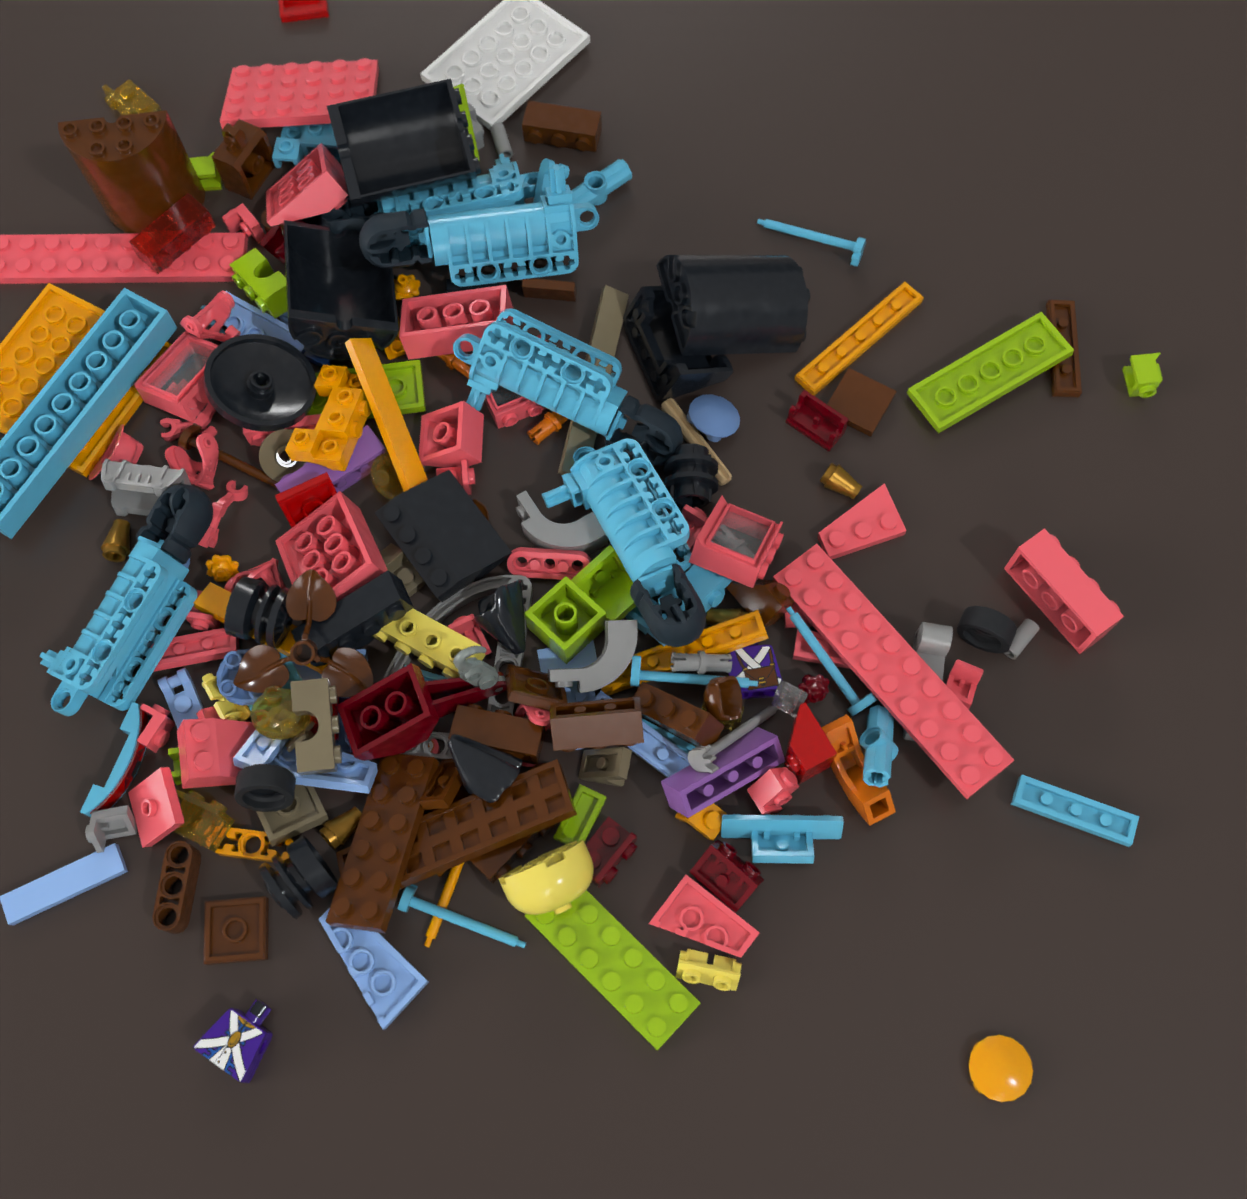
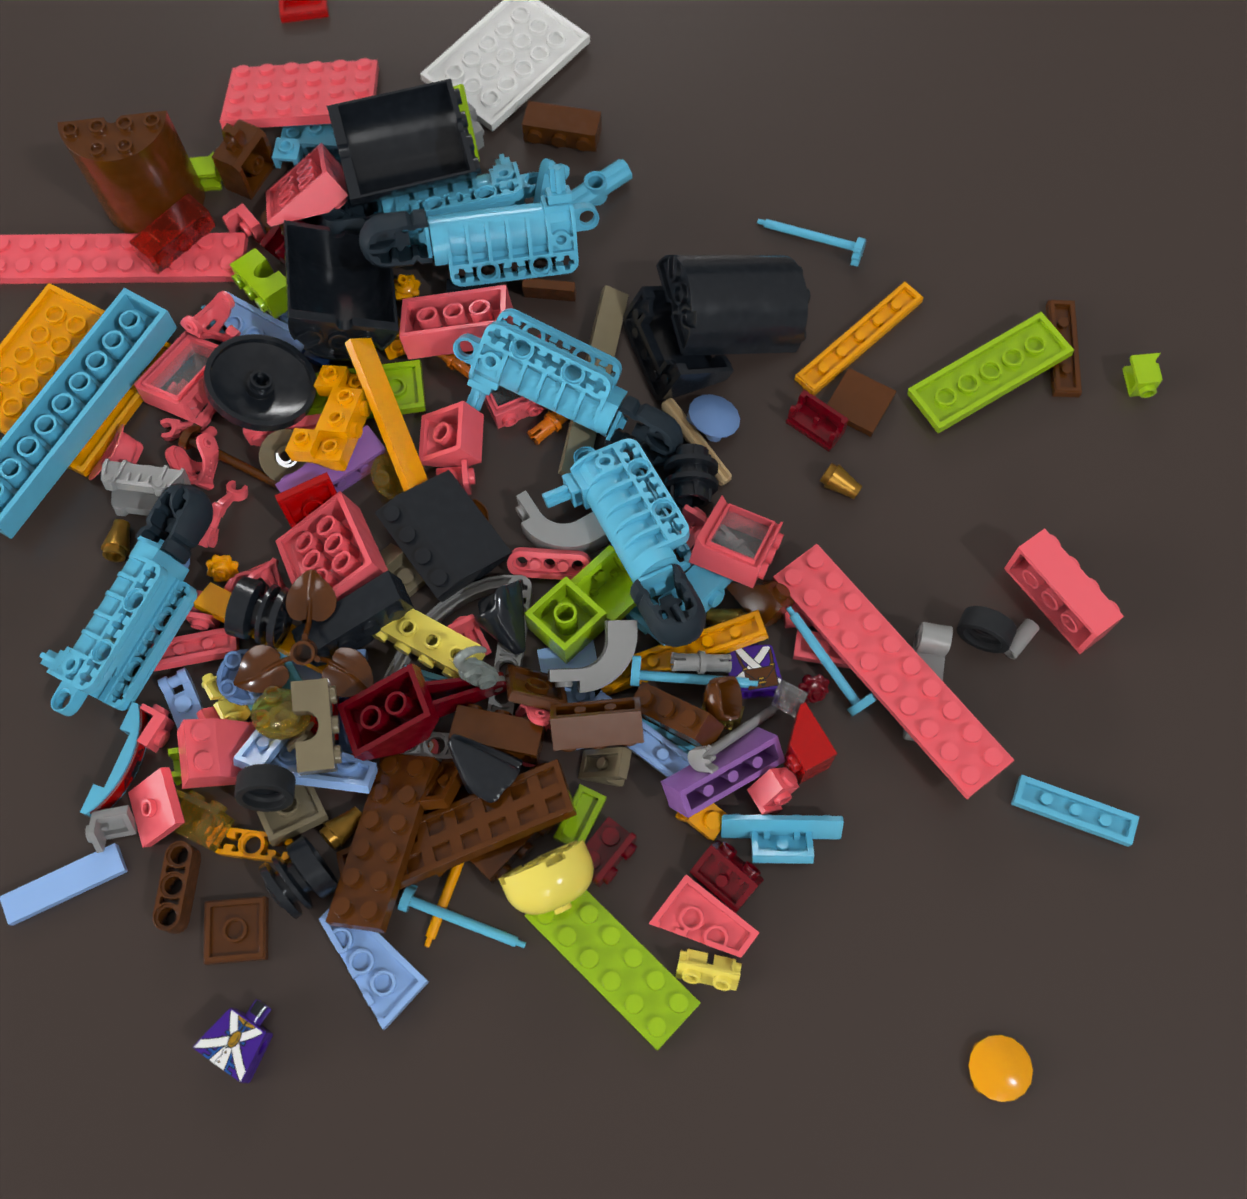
clear yellow bracket [102,79,162,115] -> none
light grey axle [490,123,513,158] -> none
coral wing [817,483,907,560] -> none
orange arch [821,714,896,826] -> none
medium azure piece [859,705,899,788] -> none
coral bracket [945,660,984,710] -> none

